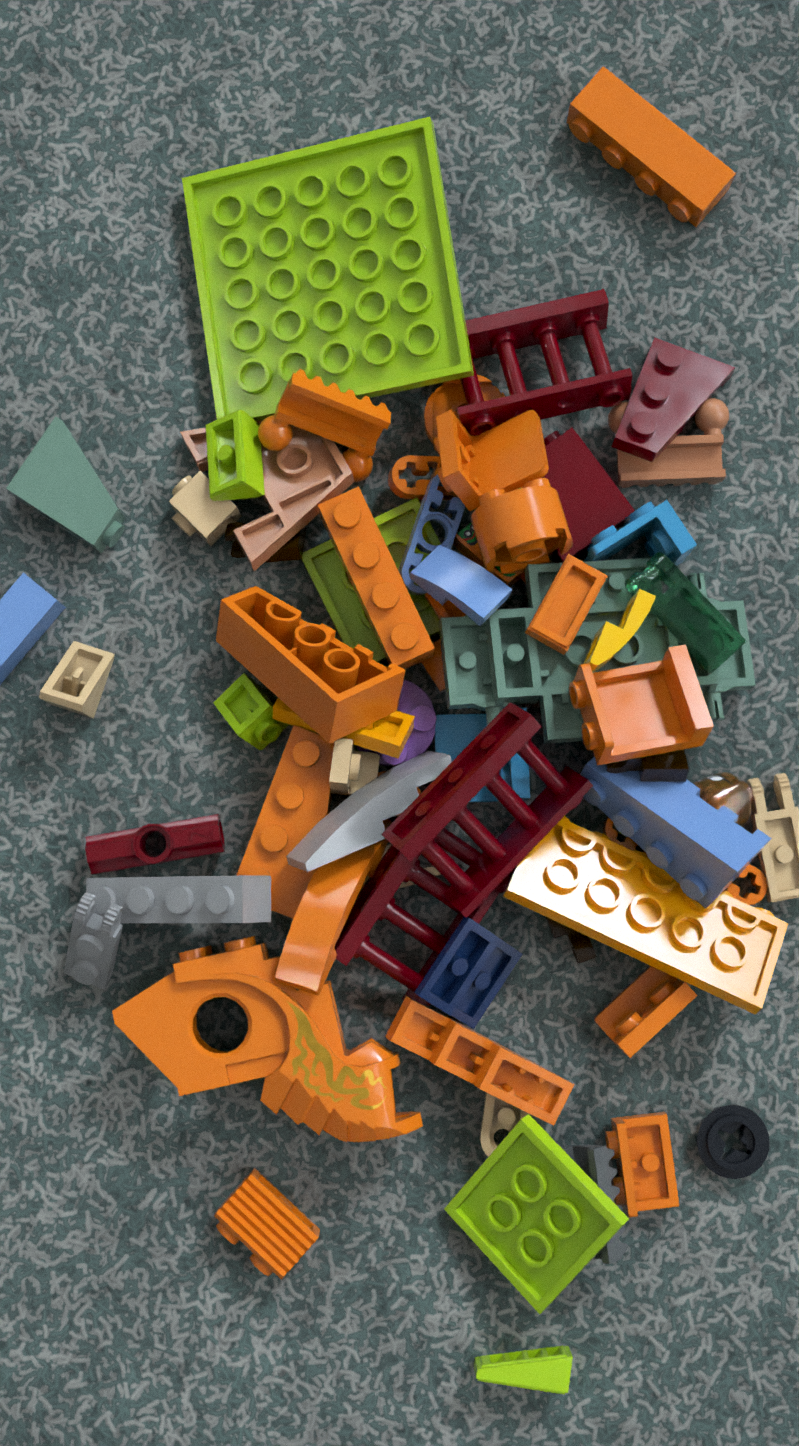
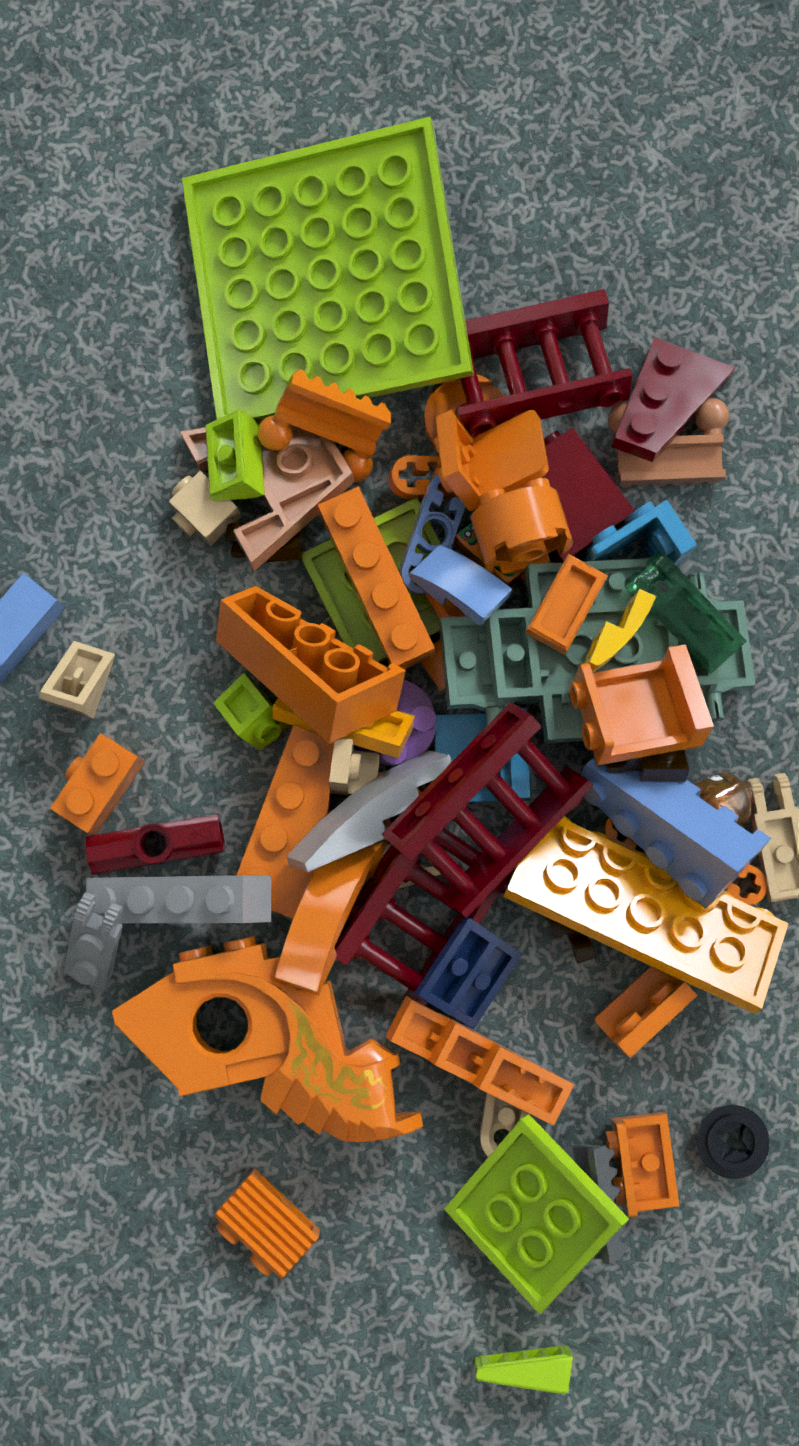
sand green slope [6,416,125,553] -> none
orange brick [567,66,736,227] -> none
none -> orange brick [50,733,146,835]

